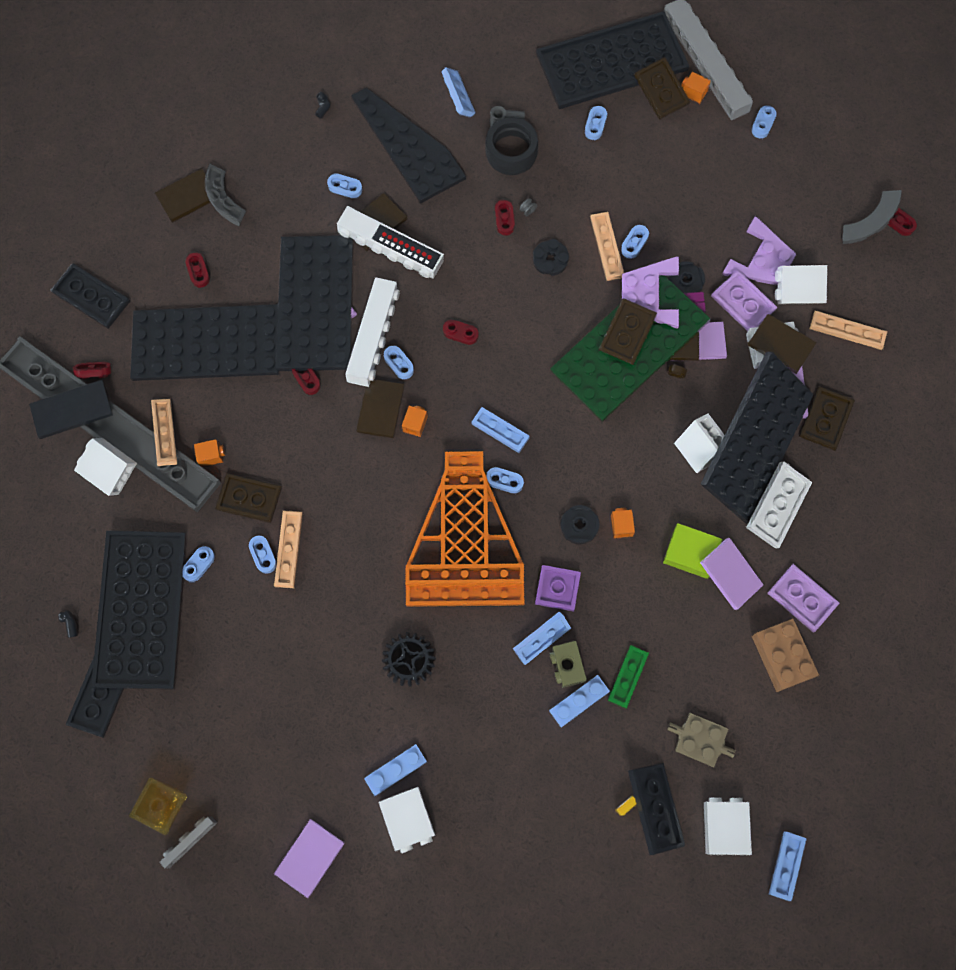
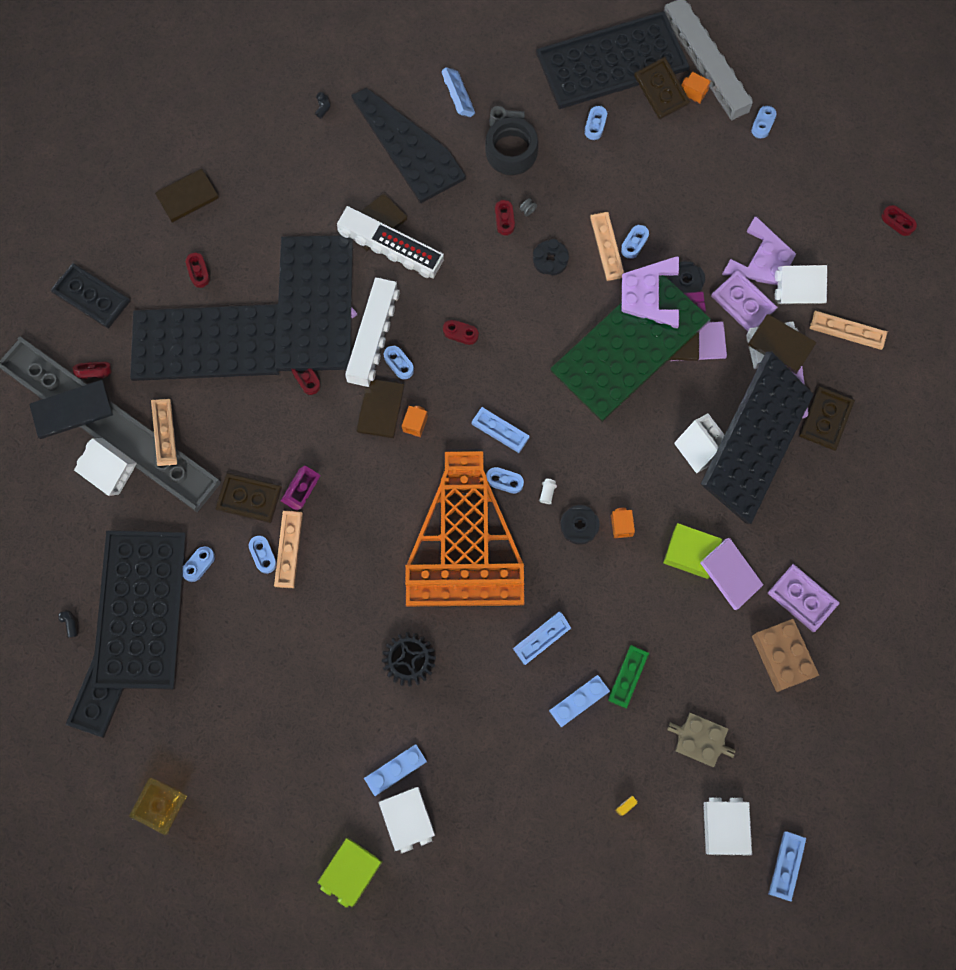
light grey plate [160,817,217,868] -> none
orange brick [194,440,225,467] -> none
dark grey tile [205,164,246,227] -> none
lavender tile [274,819,345,898] -> none
light blue plate [327,174,362,198] -> none
medium lavender plate [535,565,581,612] -> none
olive brick [549,641,586,688] -> none
dark brown tile [599,298,658,365] -> none
black tile [628,763,685,855] -> none
dark brown tile [667,365,687,379] -> none
white plate [746,462,812,548] -> none
dark grey tile [843,190,902,244] -> none
none -> magenta brick [281,465,321,511]
none -> lime brick [318,838,383,908]
none -> white pin [539,479,557,504]

